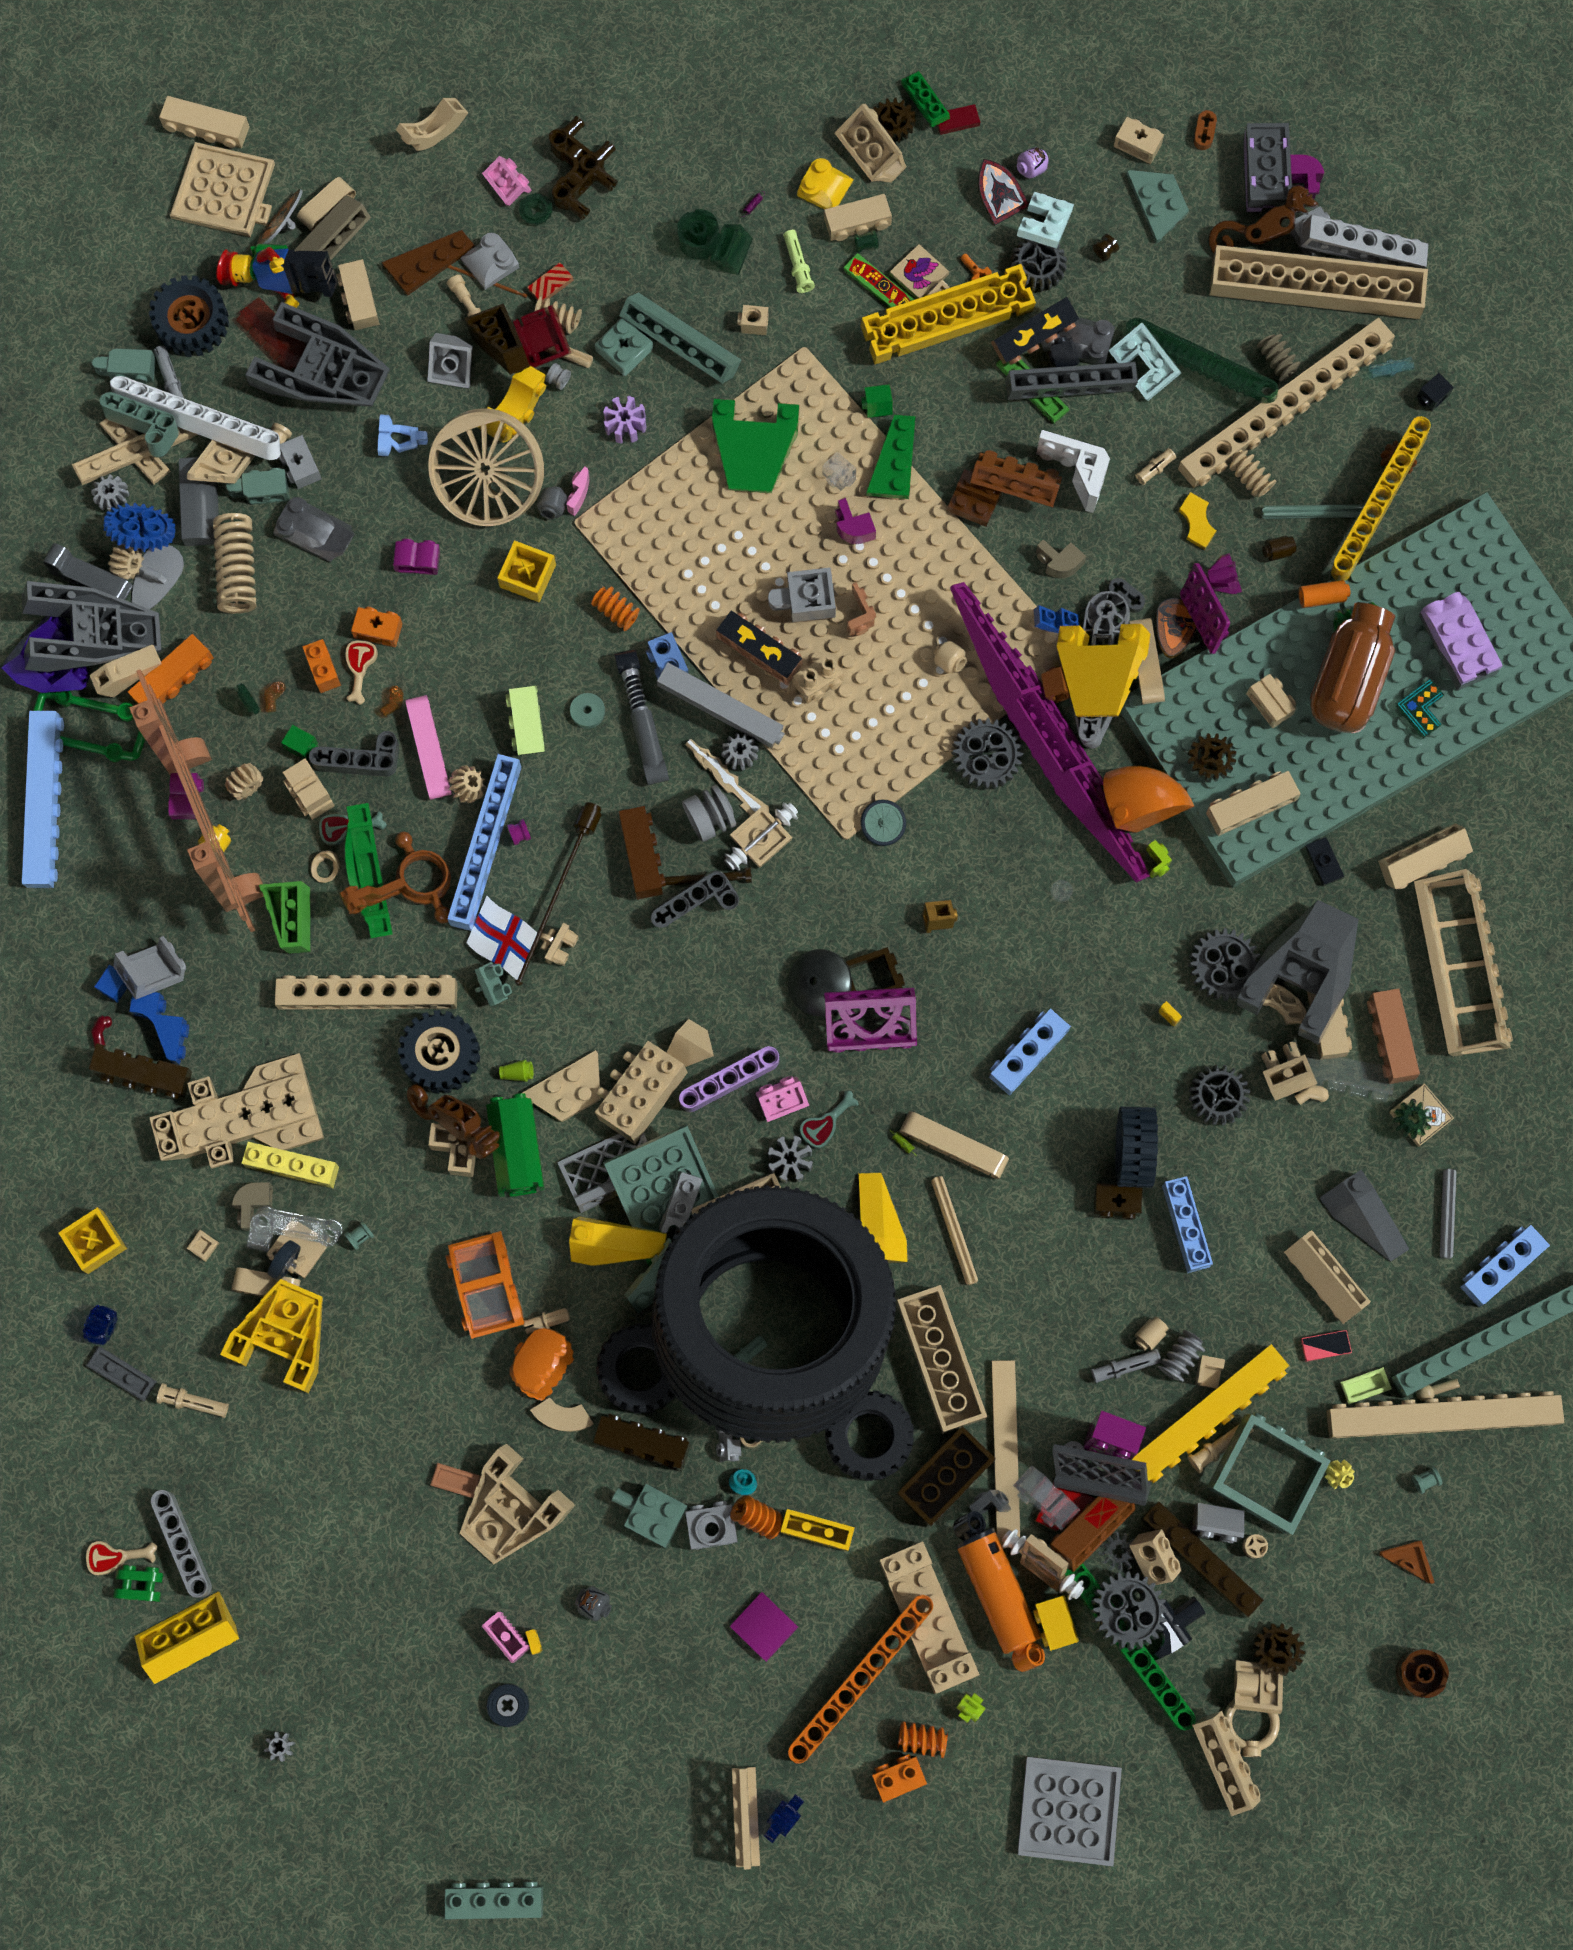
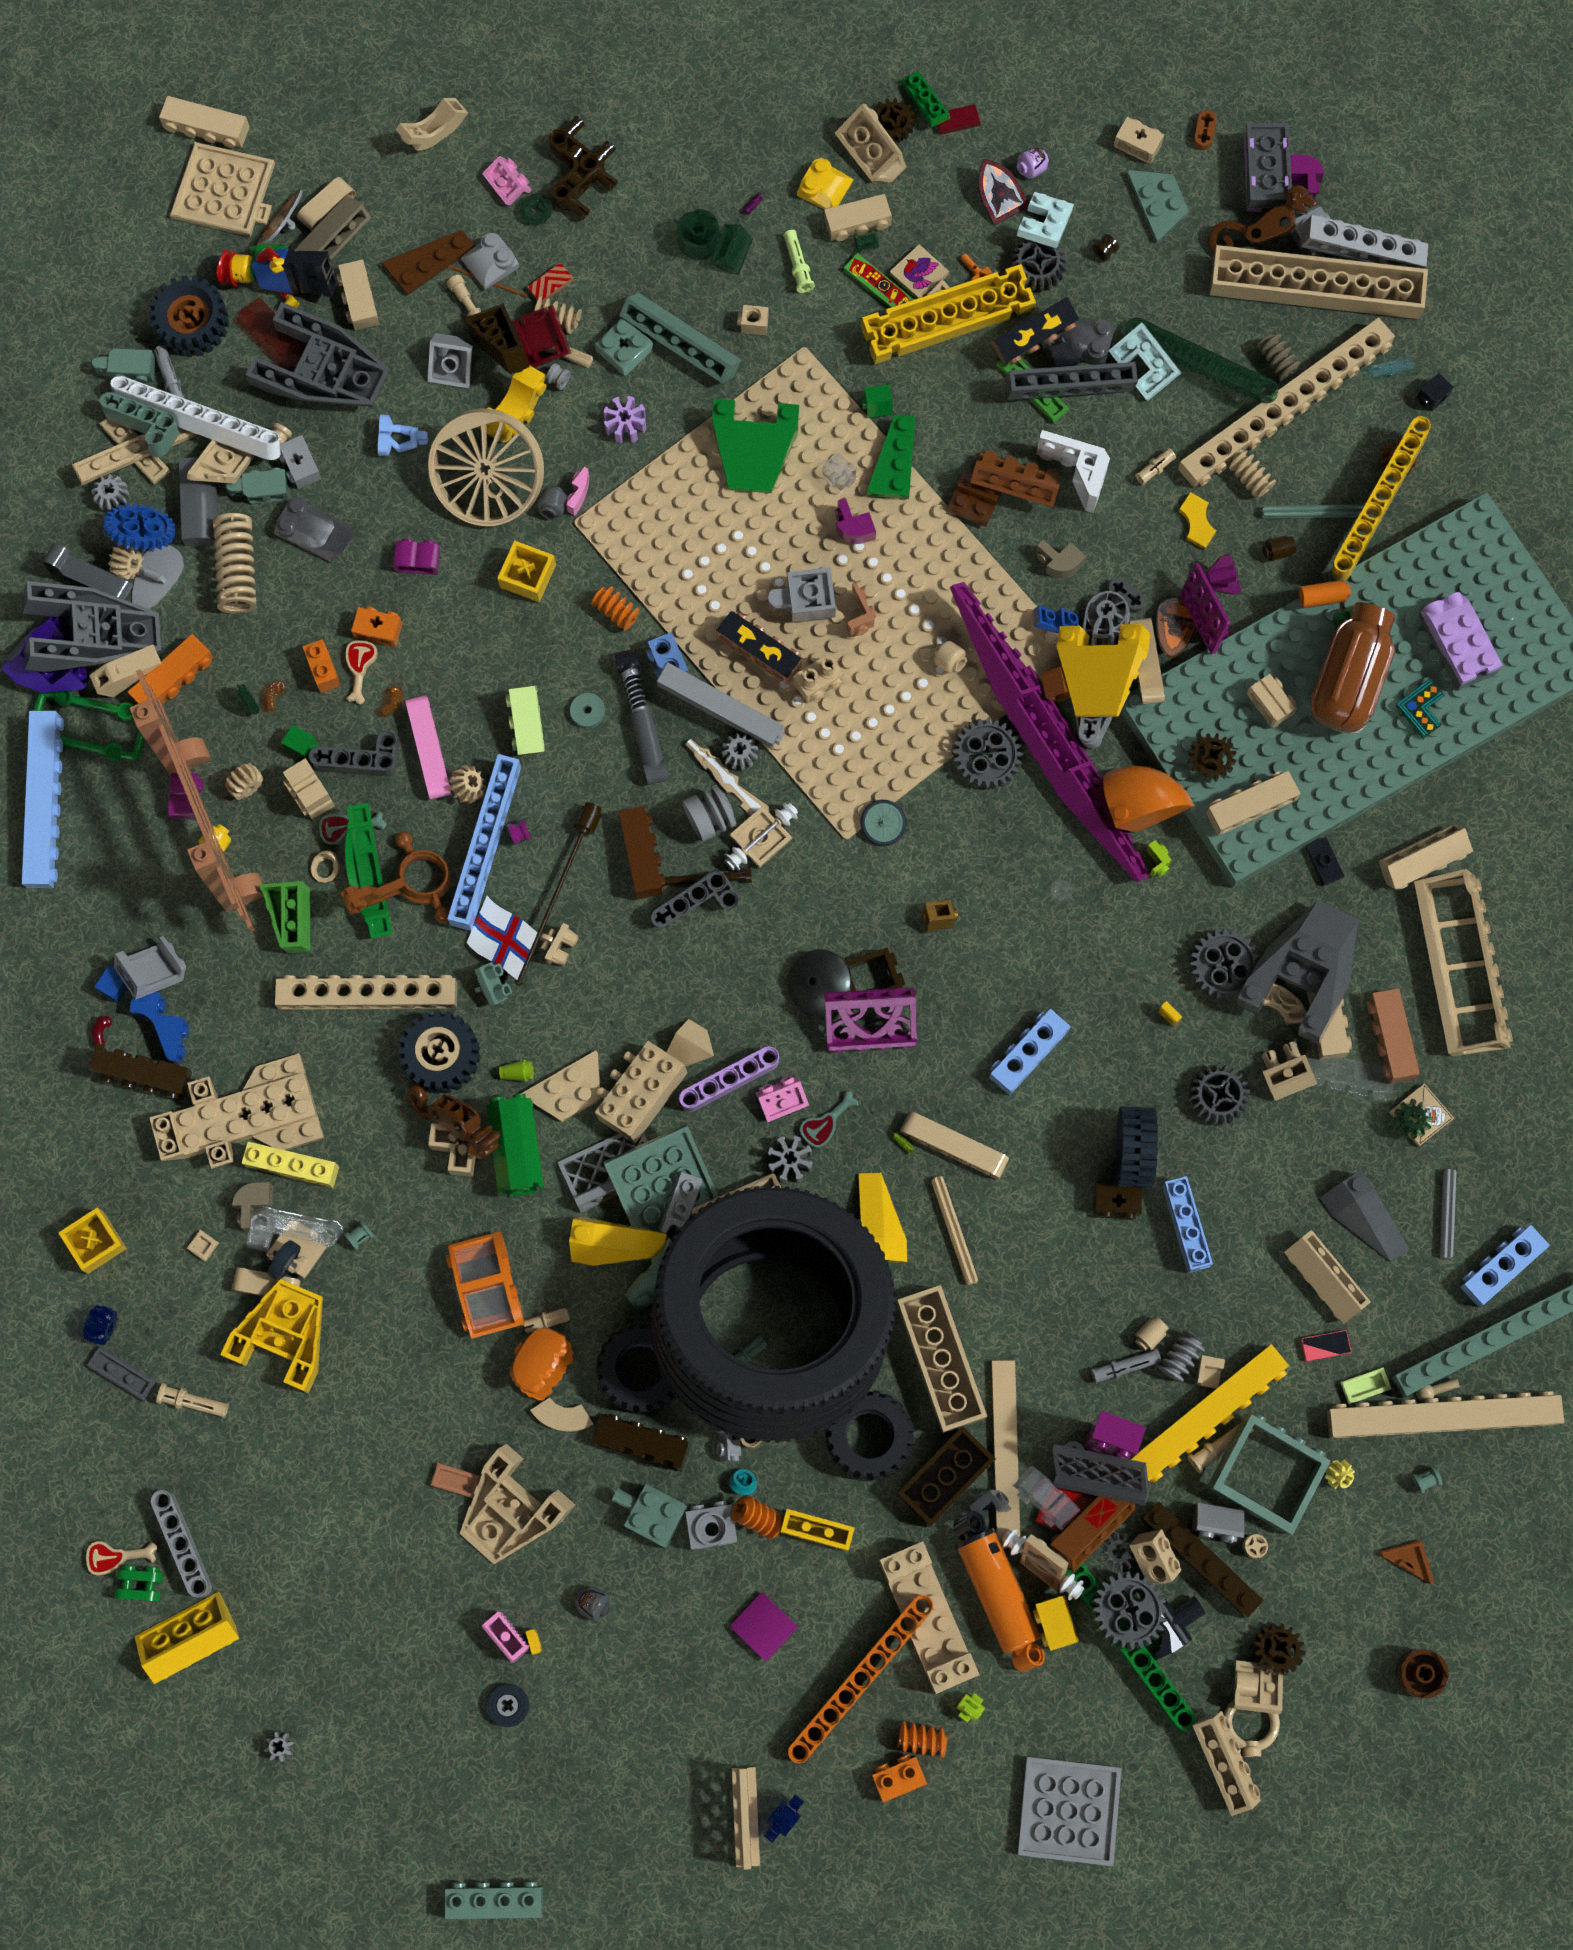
tan arm [1294,1085,1329,1105] -> none

